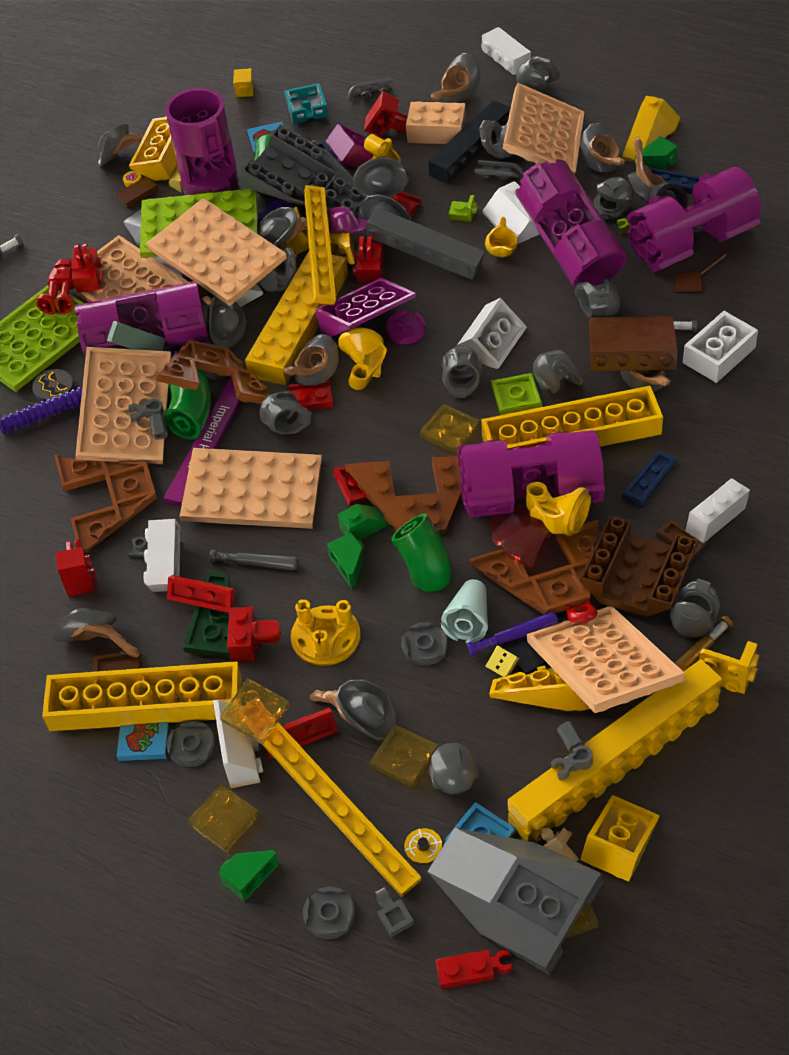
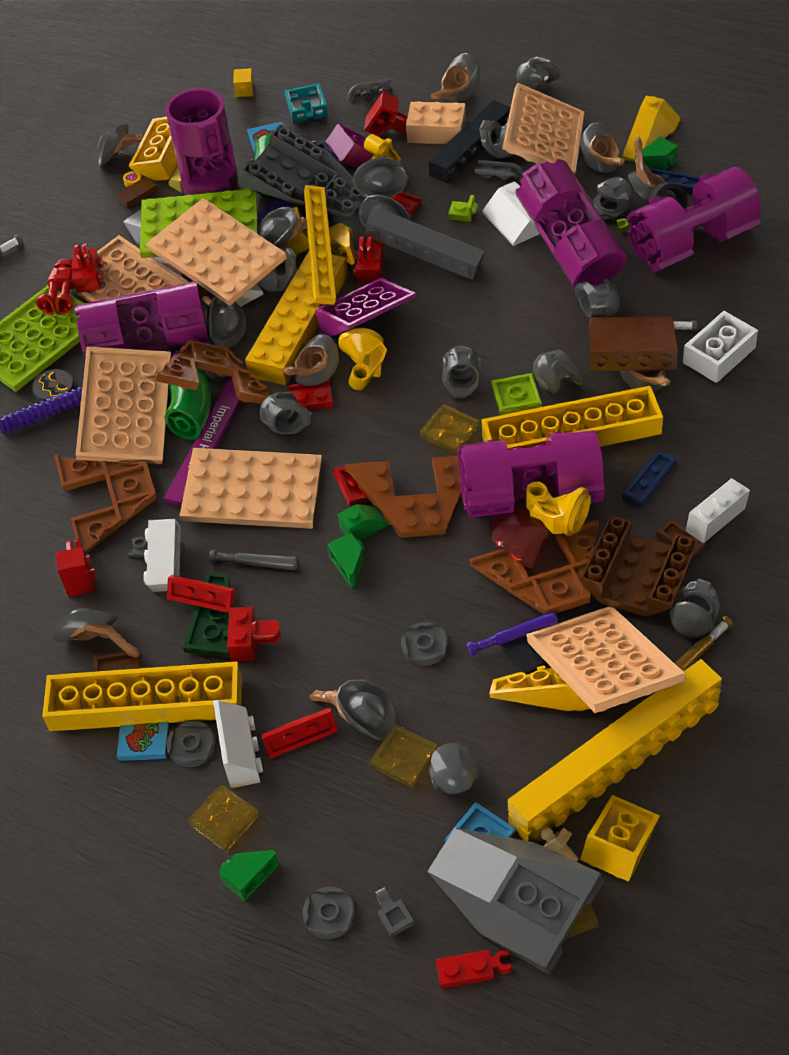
sand green tile [107,321,166,351] -> none
dark grey bar [128,398,168,440] -> none
clear yellow plate [220,678,290,744] -> none
yellow plate [237,699,421,897] -> none
yellow piece [291,600,361,666] -> none
magenta piece [327,207,368,233] -> none
magenta tile [385,310,426,344] -> none
green brick [391,513,453,592] -> none
yellow piece [404,828,442,864] -> none
light aqua cone [441,579,488,643] -> none
white slope [457,298,527,369] -> none
white brick [481,27,531,75] -> none
yellow hair [485,217,518,258] -> none
light yellow tile [486,646,519,677] -> none
dark grey bar [551,721,593,780] -> none
red piece [566,600,598,623] -> none
reddish brown piece [675,253,727,293] -> none
yellow bracket [699,641,760,694] -> none

